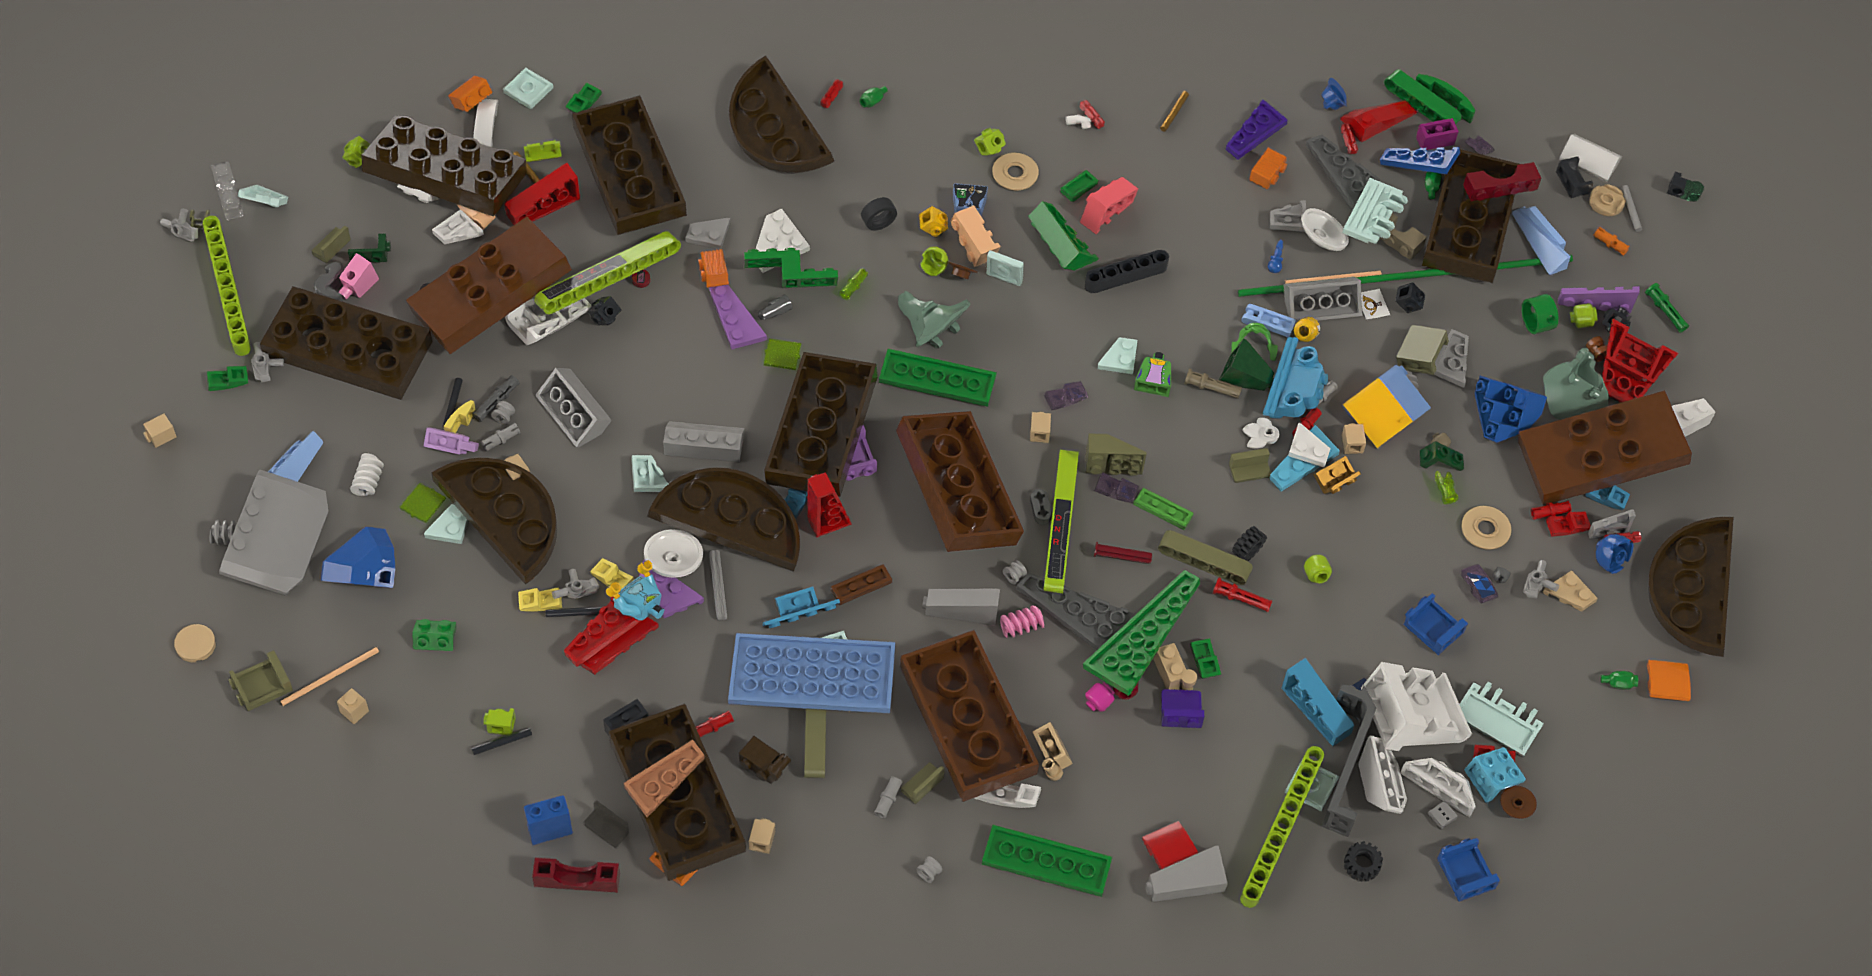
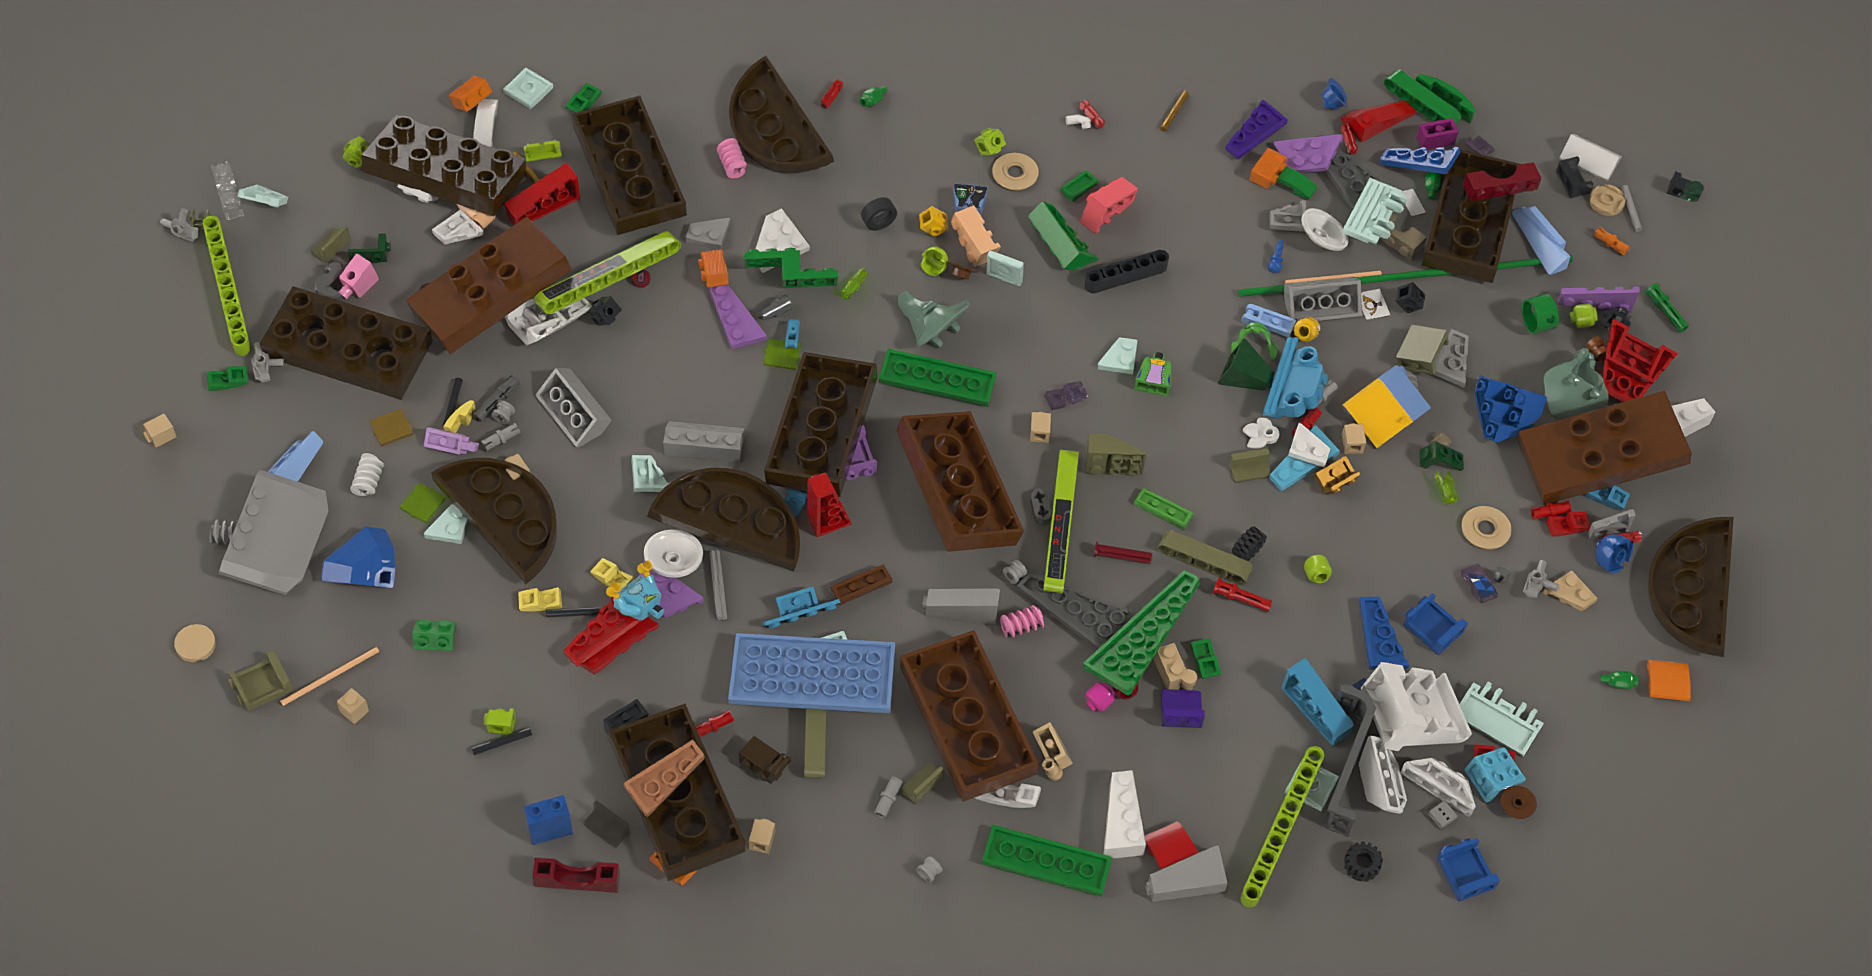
light grey piece [552,569,600,599] -> none
clear purple slope [1094,473,1139,503] -> none
dark tan pin [1184,368,1242,399] -> none
none -> clear yellow piece [370,409,413,446]
none -> bright pink piece [717,138,747,178]
none -> dark azure bar [785,319,800,349]
none -> white wedge [1103,771,1146,858]
none -> medium lavender wing [1274,134,1343,173]
none -> green slope [1278,166,1317,200]
none -> blue wing [1359,597,1410,670]
none -> white sticker [1402,189,1425,216]

